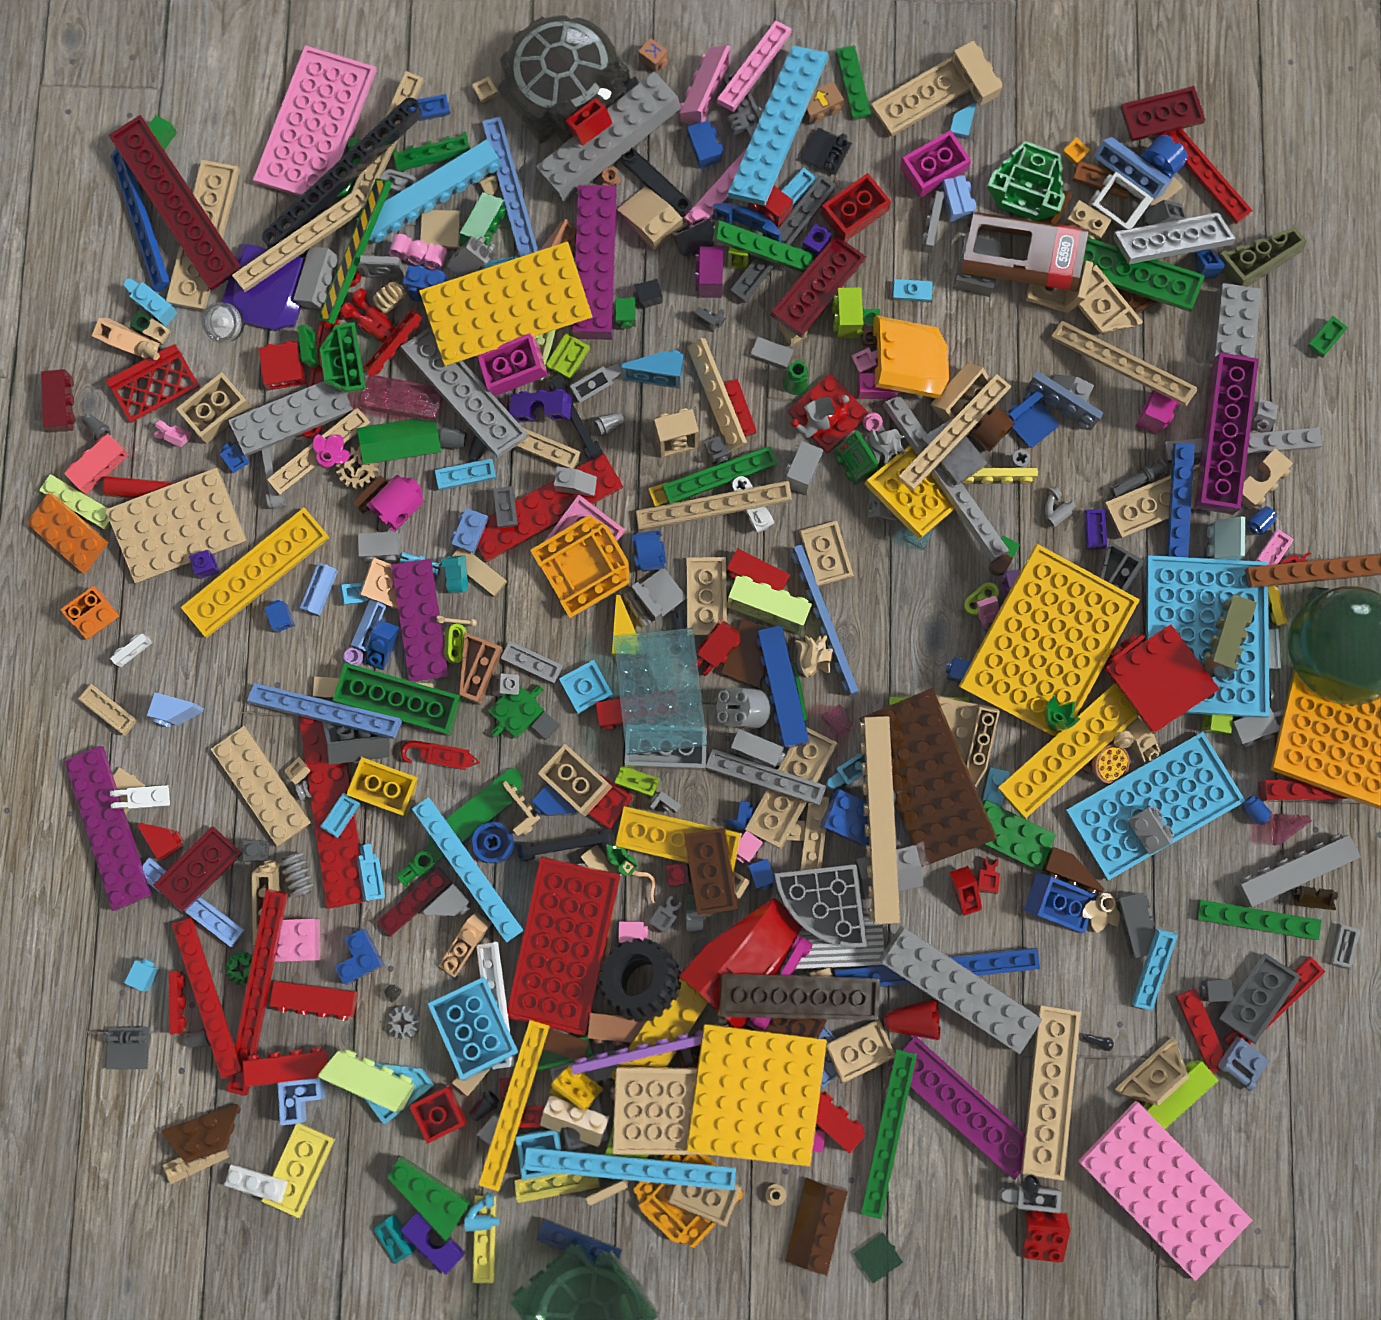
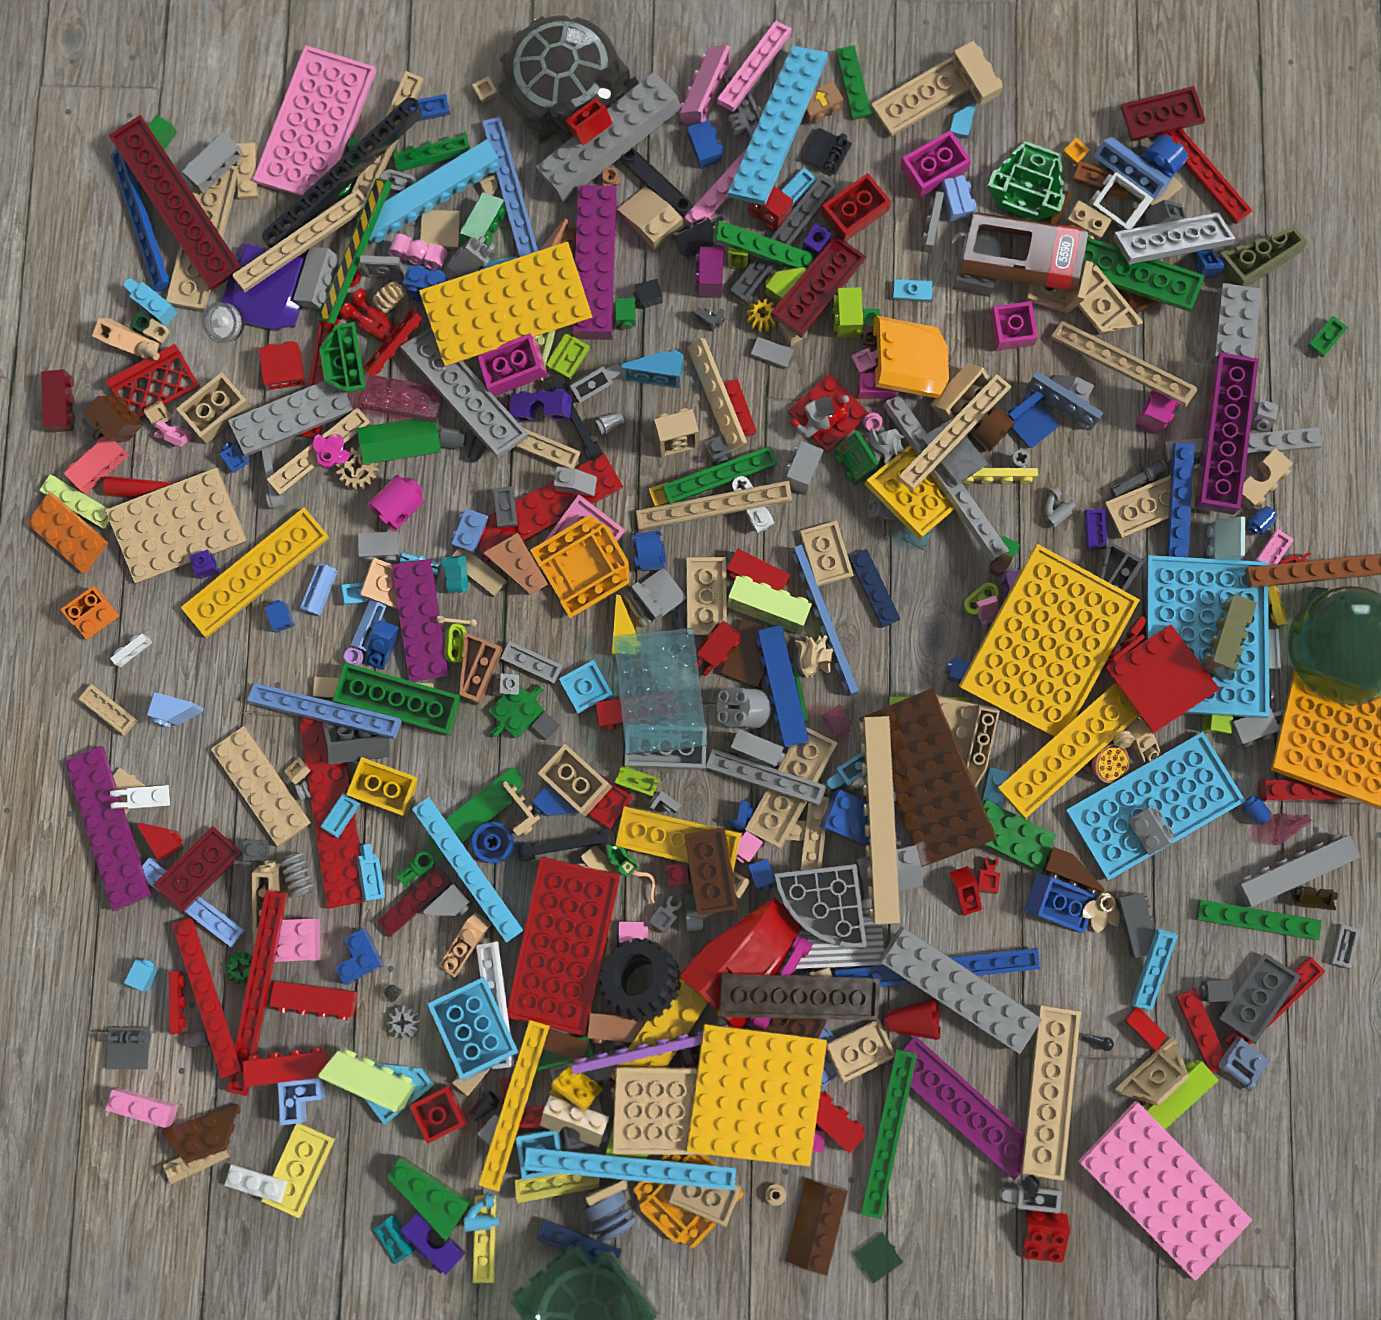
green plate [297,324,319,368] -> none
reddish brown plate [352,475,388,514] -> none
red plate [400,740,480,770] -> none
medium azure plate [435,459,497,490] -> none
nougat brick [638,38,668,73] -> none
blue slope [713,203,781,242] -> none
green plant [782,360,809,395] -> none
green piece [1044,695,1081,731] -> none
none -> reddish brown brick [83,396,143,441]
none -> bright pink brick [106,1088,178,1128]
none -> tan plate [144,400,172,428]
none -> light grey brick [182,132,244,194]
none -> tan plate [237,142,259,200]
none -> nougat wedge [484,533,548,595]
none -> sand blue wheel [582,1191,637,1243]
none -> yellow gear [746,299,777,332]
none -> lime slope [764,267,806,303]
none -> dark blue plate [849,549,900,628]
none -> dark pink brick [990,301,1038,351]
none -> red slope [1123,1007,1167,1051]
none -> red tile [1126,616,1147,637]

